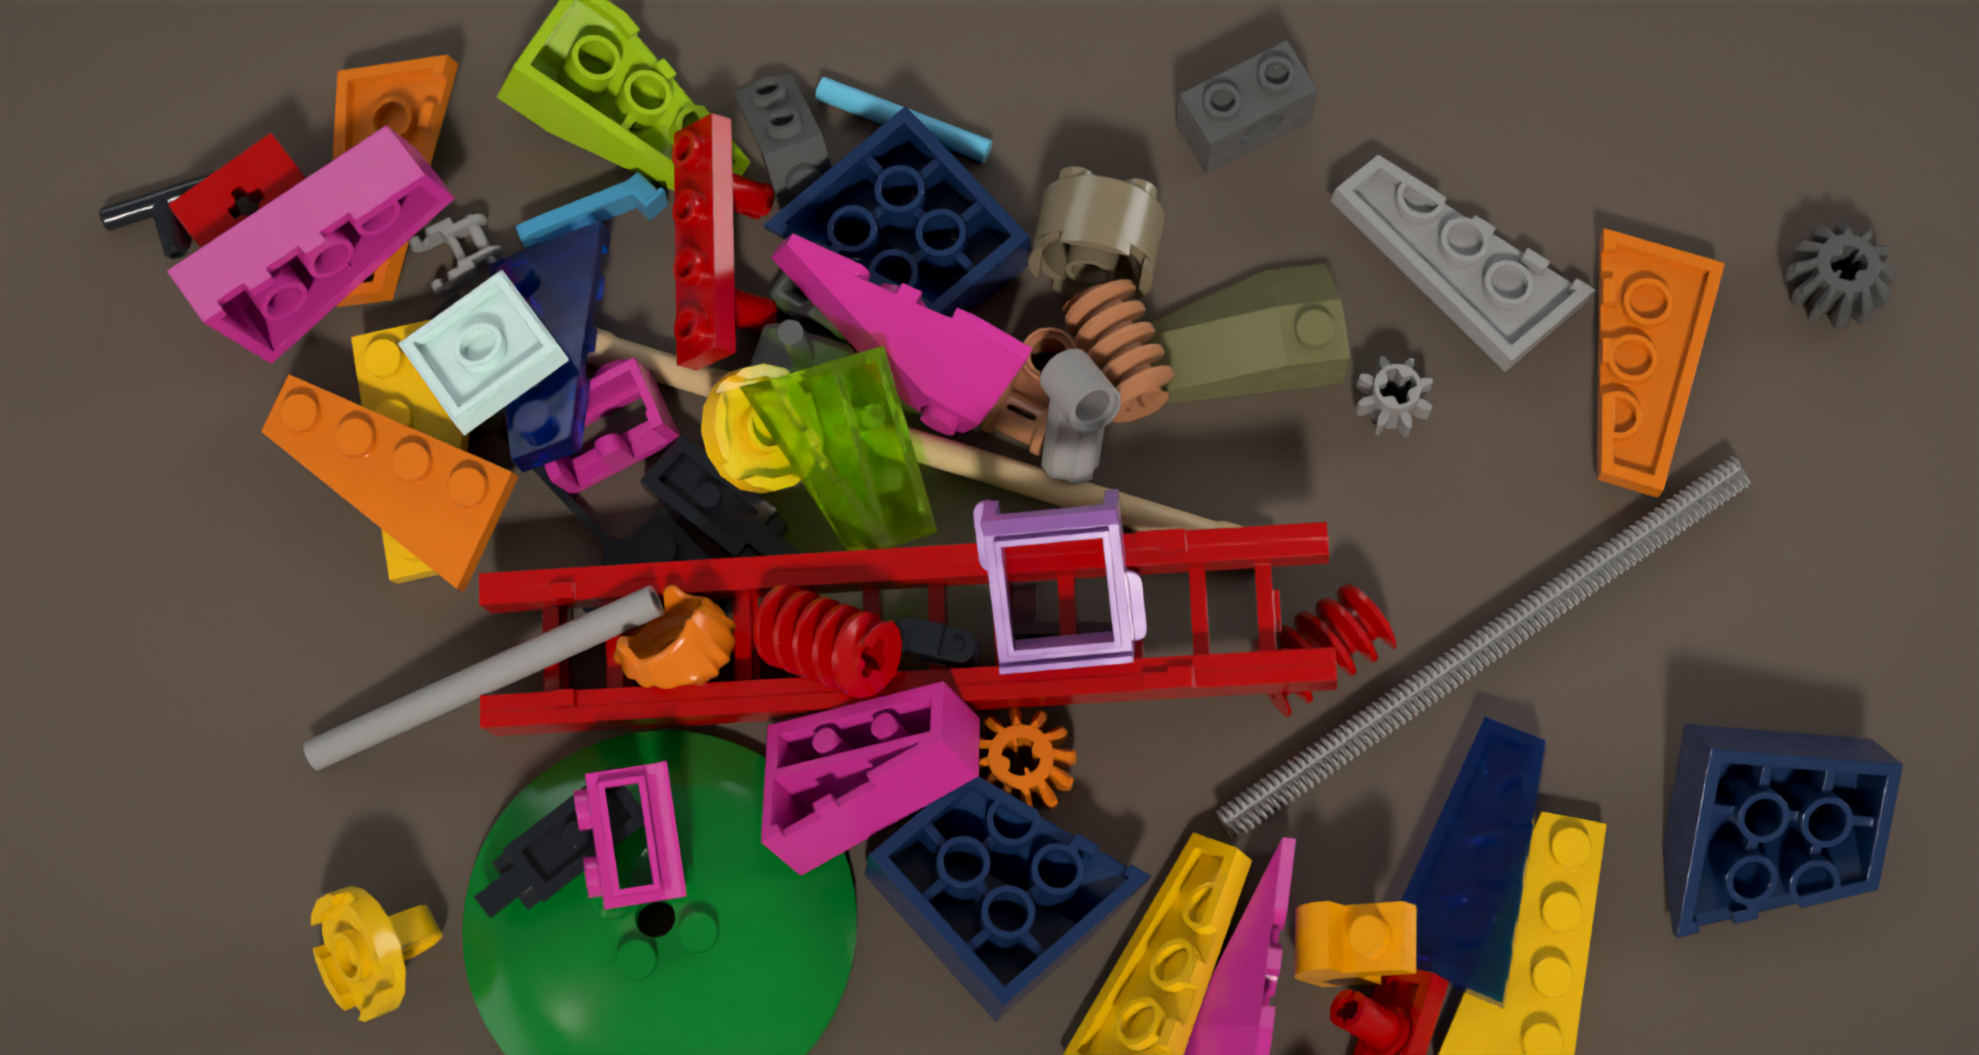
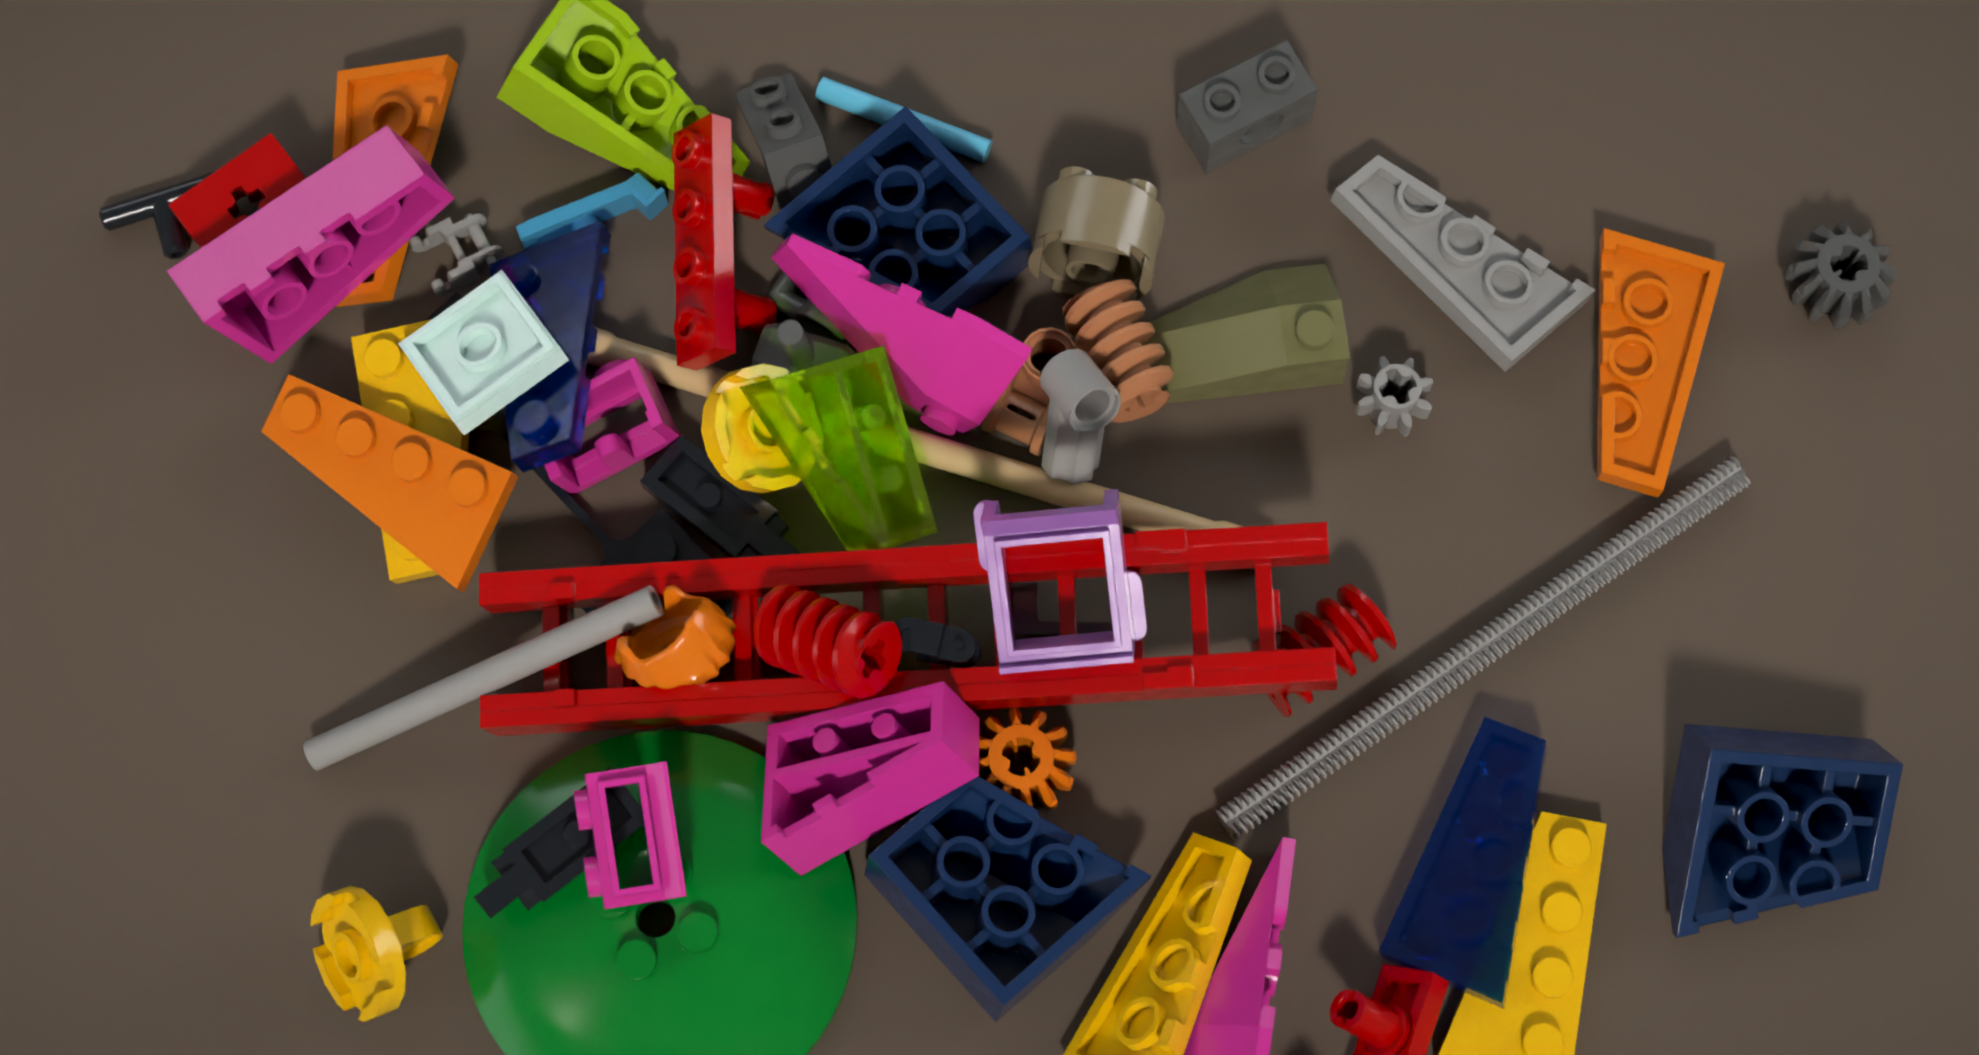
light orange brick [1294,901,1416,987] -> none

